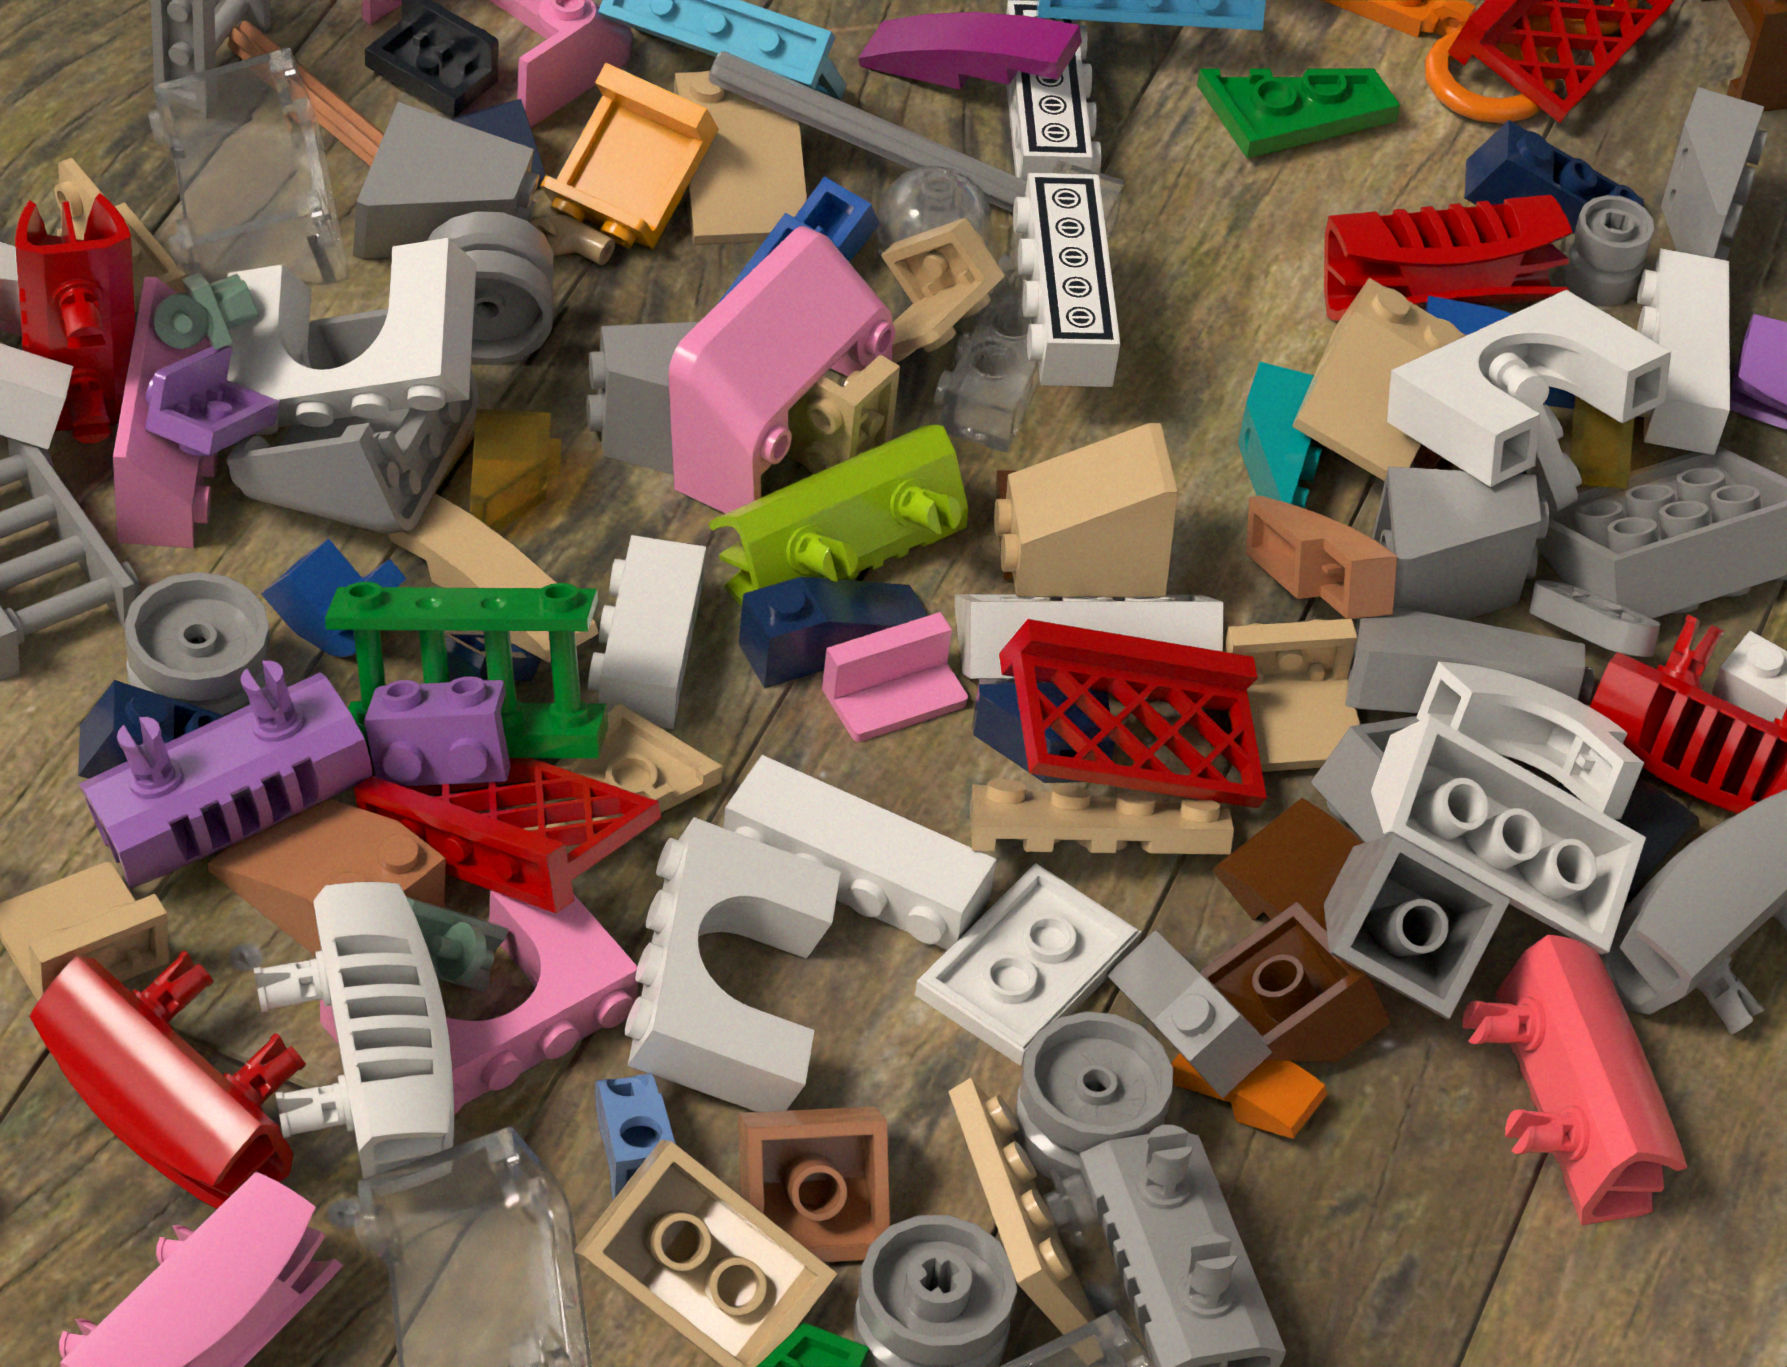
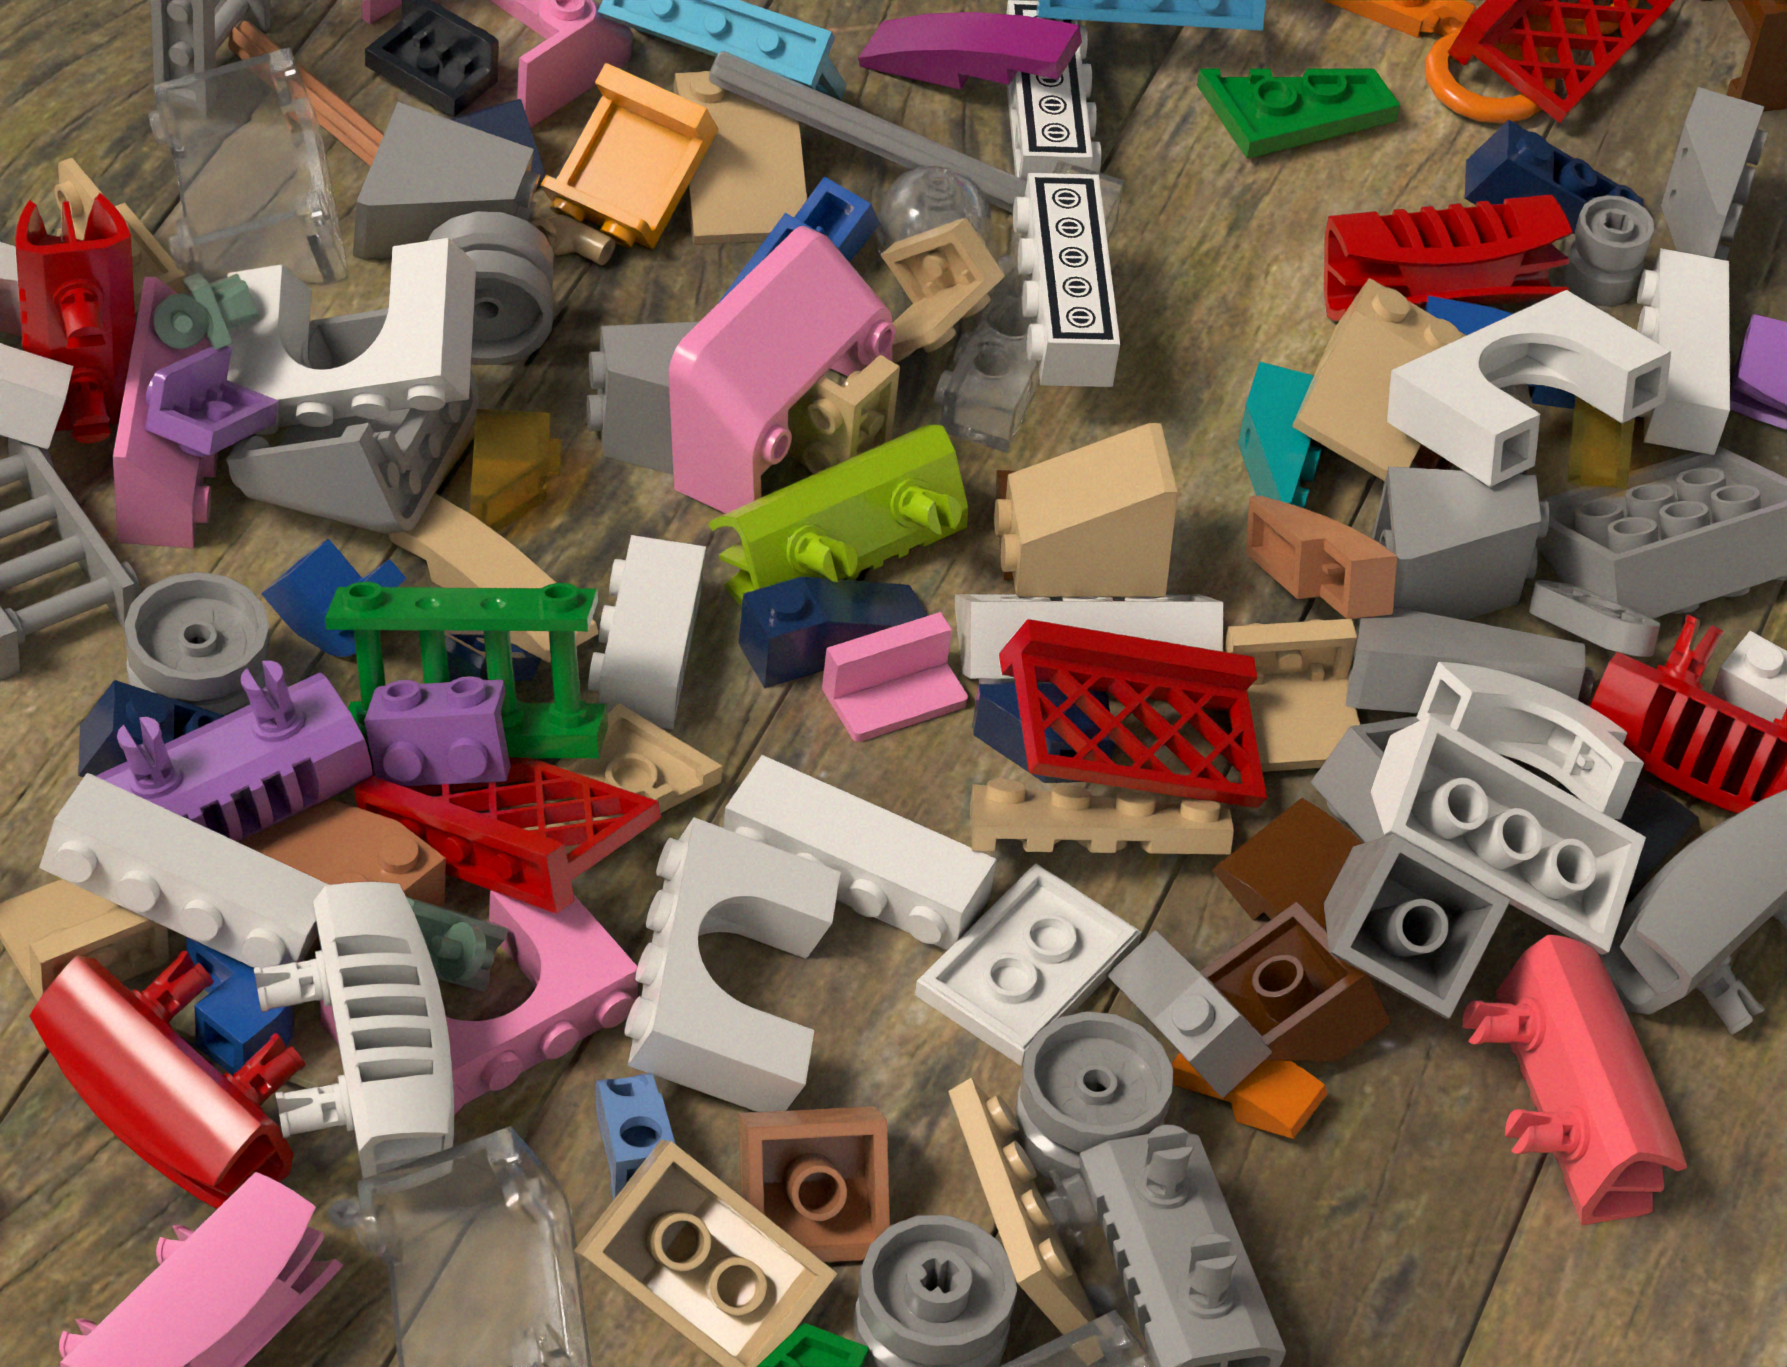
white plate [1489,353,1582,513] -> none
none -> white brick [39,773,329,968]
none -> blue brick [186,936,294,1075]

